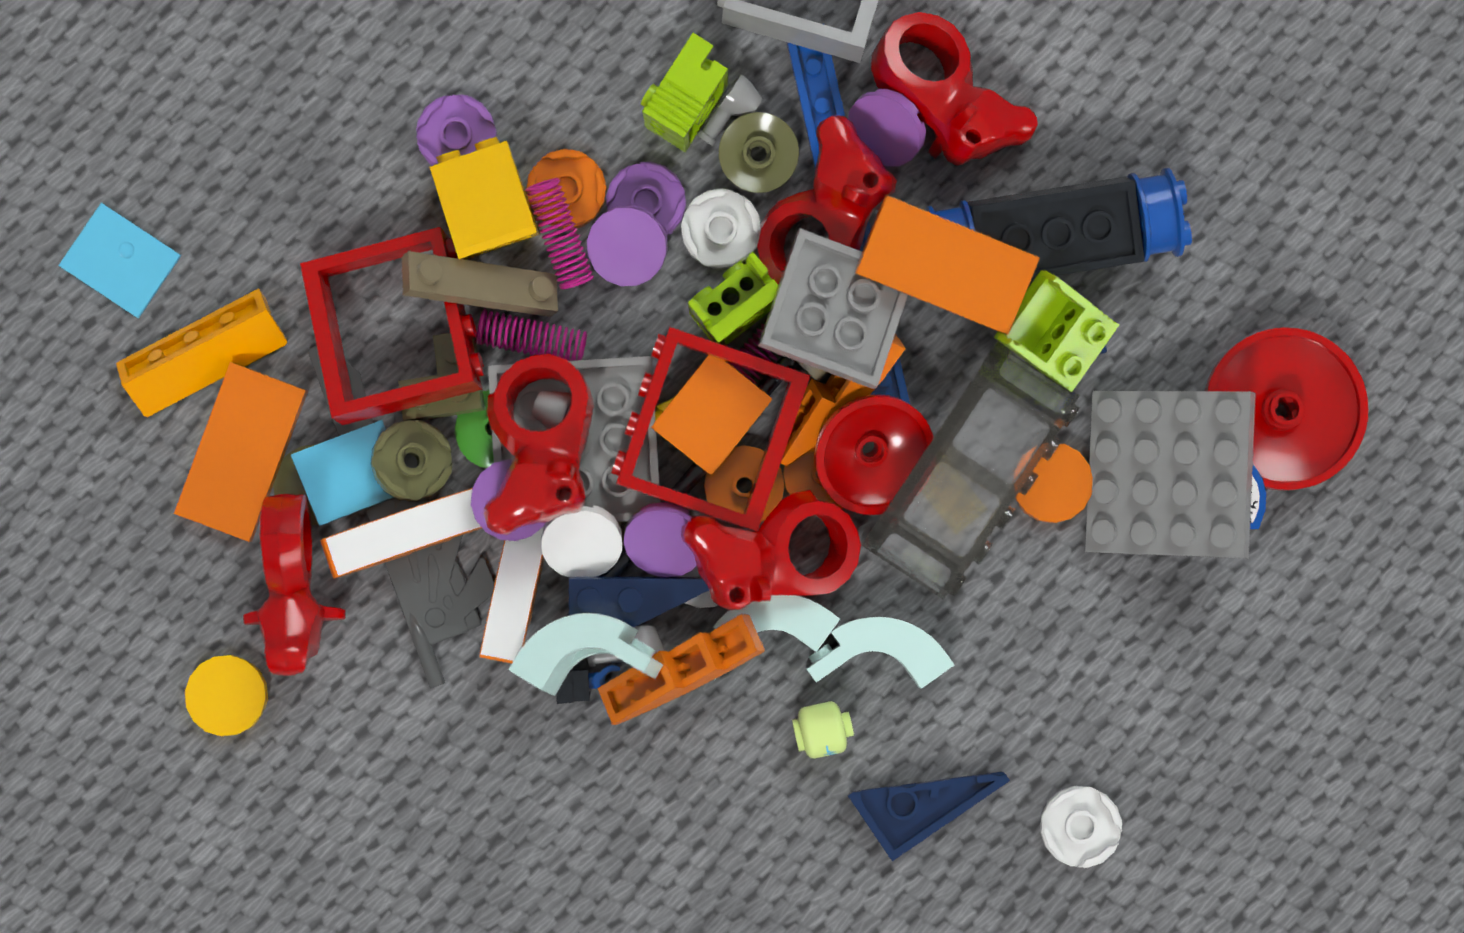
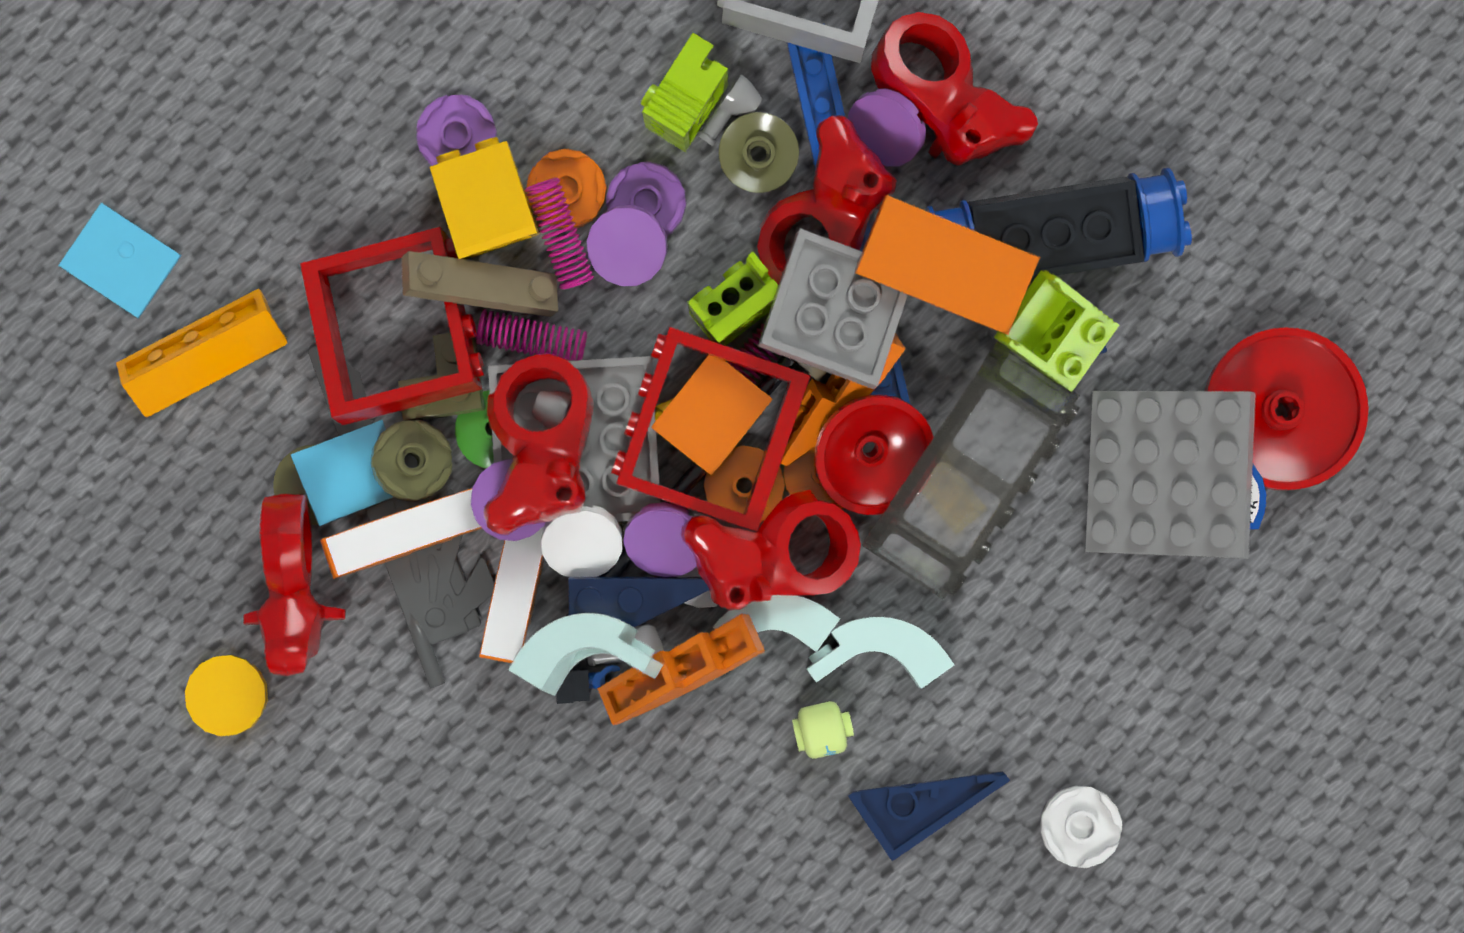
orange tile [174,362,308,542] -> none
white tile [681,188,761,270] -> none
orange tile [1011,442,1093,523] -> none

